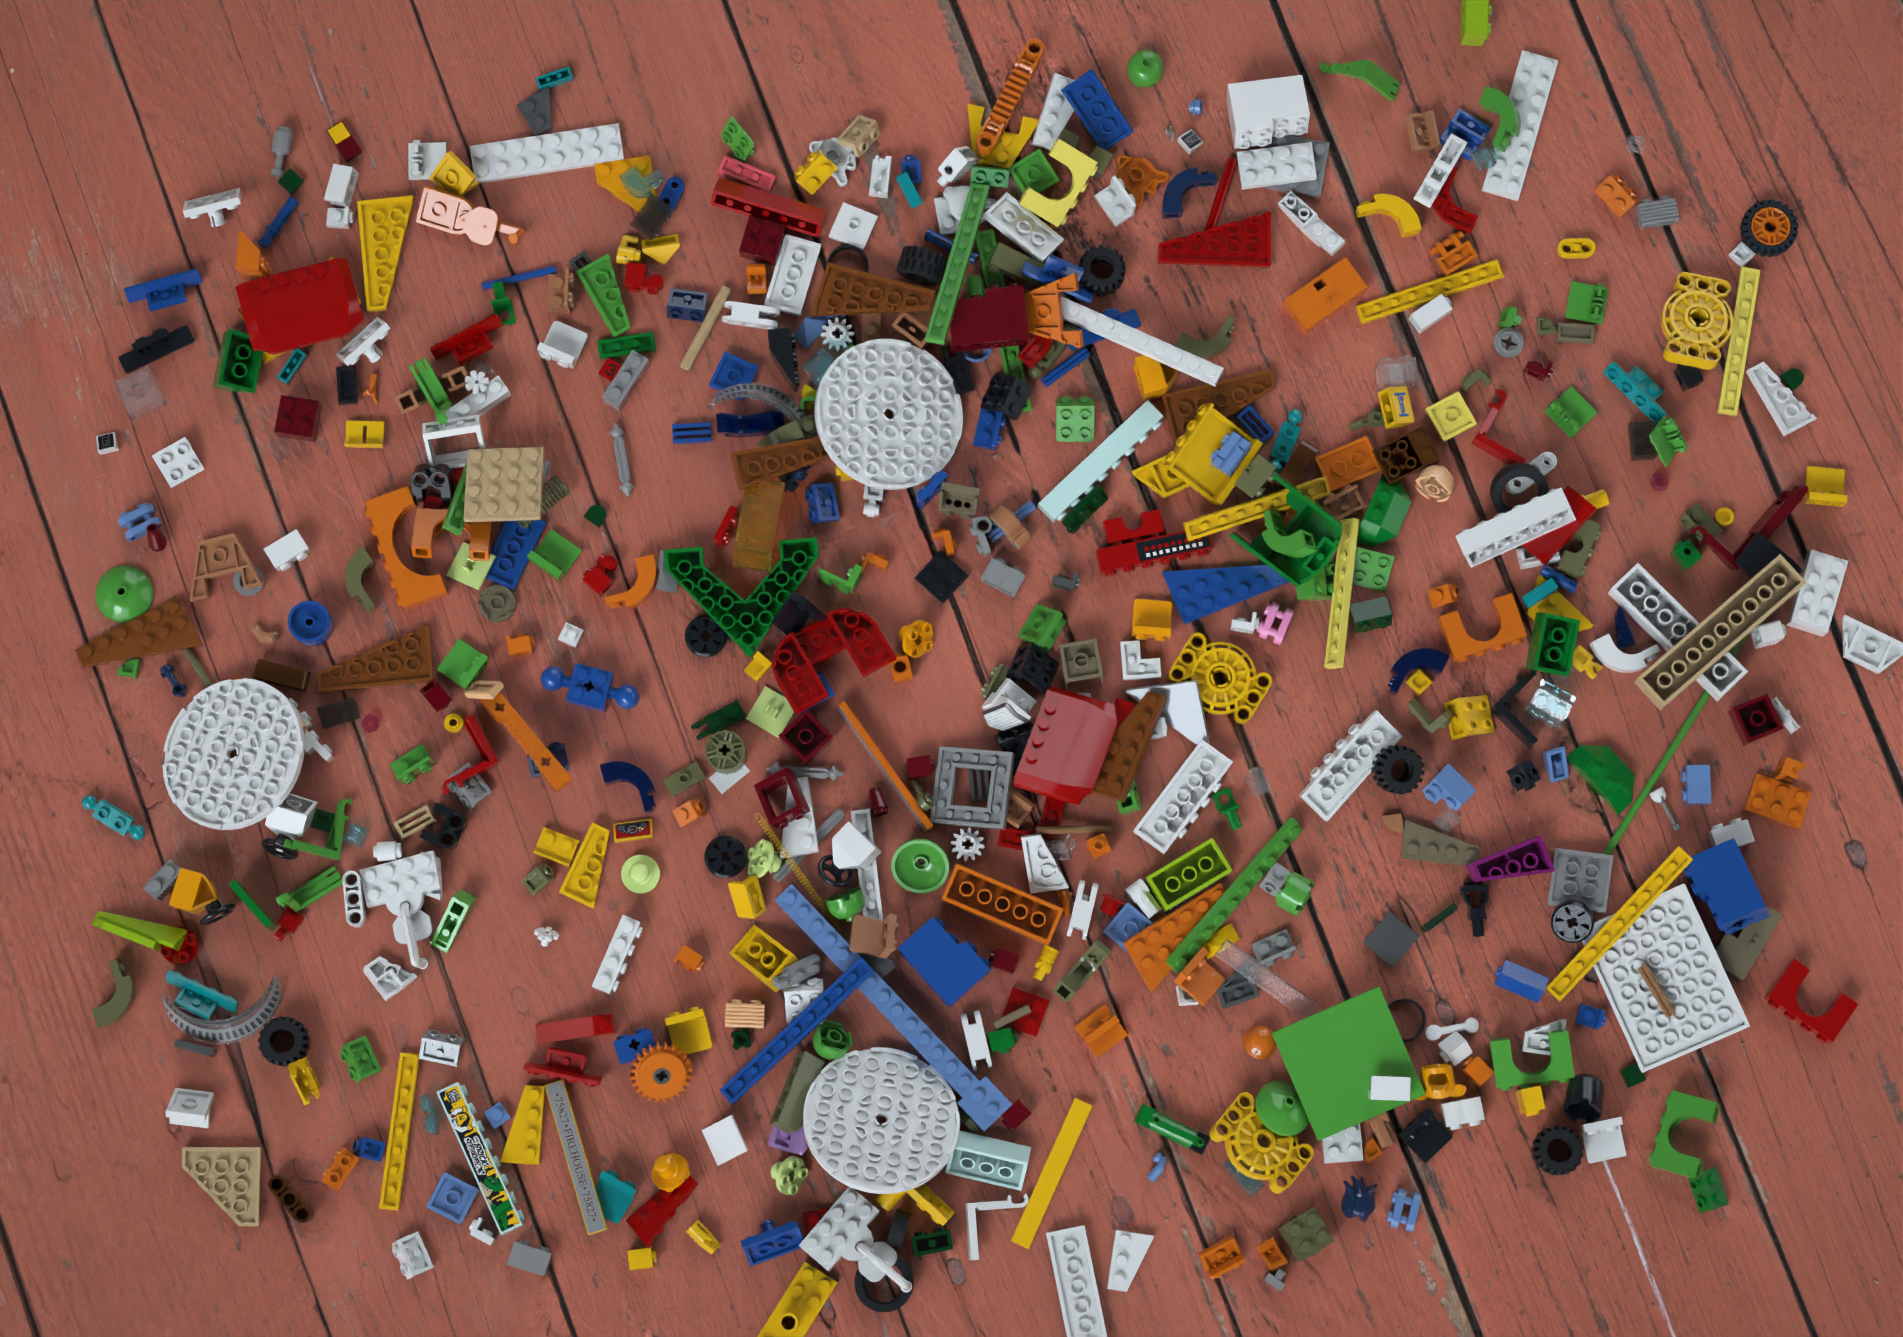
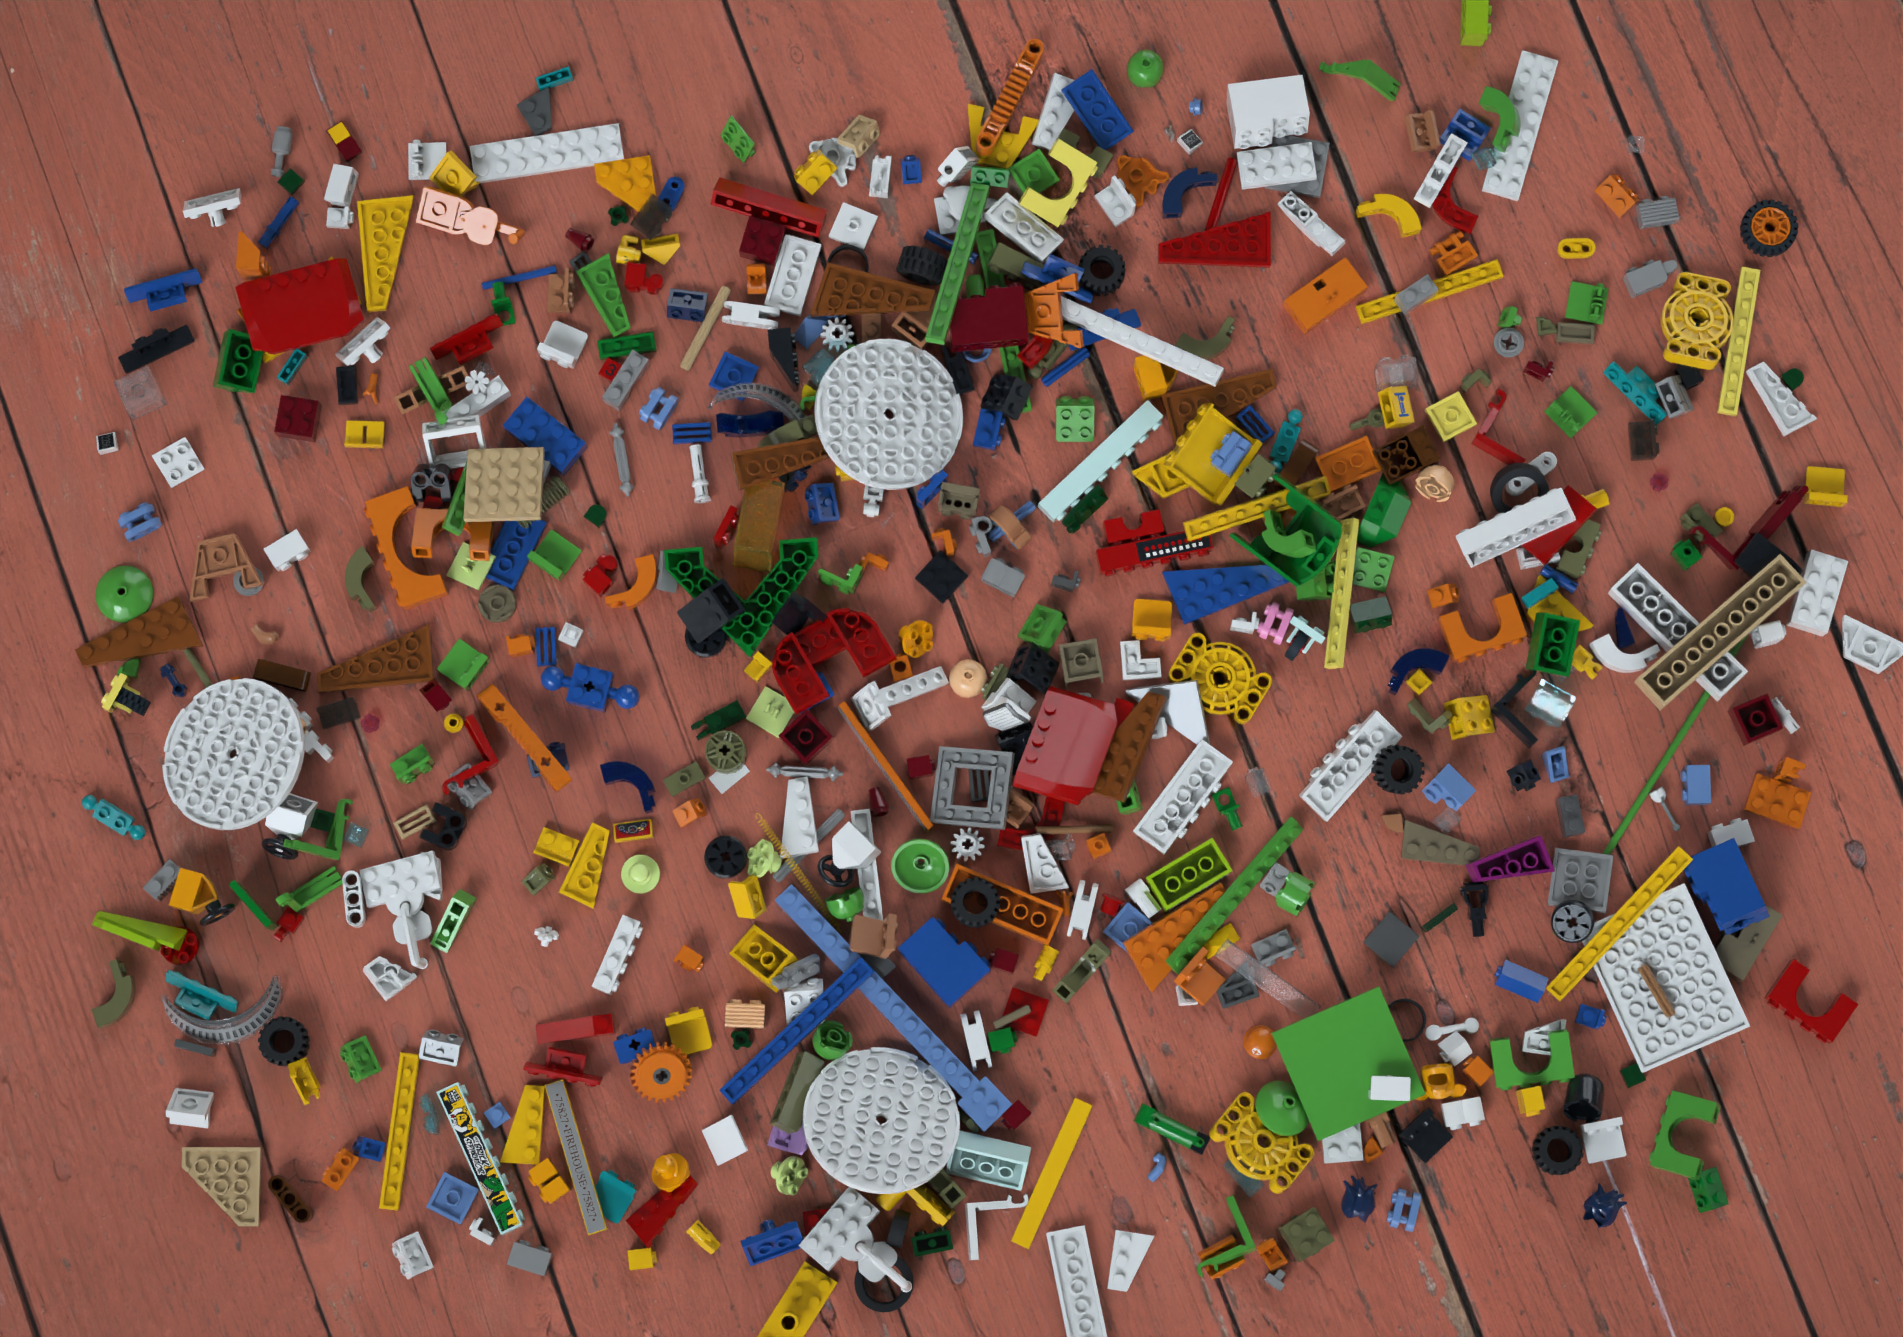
dark red cone [146,523,167,552] -> none
blue wheel [287,600,334,646] -> none
white brick [373,841,402,861] -> none
light nougat tile [464,680,504,699] -> none
clear light blue brick [619,166,664,199] -> none
coral tile [717,155,777,192] -> none
dark red window [754,767,810,829] -> none
teal piece [895,171,923,209] -> none
olive plate [909,779,934,811] -> none
orange bracket [1074,1004,1128,1058] -> none
white brick [1409,294,1452,334] -> none
green wedge [1566,745,1634,815] -> none
bright green hinge [1649,416,1688,467] -> none
white tile [1728,241,1756,267] -> none
none -> plate [101,673,151,716]
none -> blue brick [503,397,588,476]
none -> light orange piece [528,1158,571,1204]
none -> blue tile [536,627,557,667]
none -> dark red cone [565,228,594,252]
none -> dark green plate [608,205,629,226]
none -> medium blue brick [639,387,679,431]
none -> black slope [677,578,746,644]
none -> white pin [689,444,711,503]
none -> white bracket [850,666,949,732]
none -> olive arch [928,1169,966,1209]
none -> light nougat cylinder [949,659,987,698]
none -> black tyre [951,877,1000,928]
none -> bright green hinge [1197,1195,1256,1278]
none -> plate [1284,615,1326,661]
none -> light grey brick [1394,274,1439,315]
none -> flat silver brick [1555,794,1585,838]
none -> dark blue hair [1583,1183,1627,1228]
none -> light grey hinge [1622,260,1678,299]
none -> light grey brick [1655,375,1694,419]

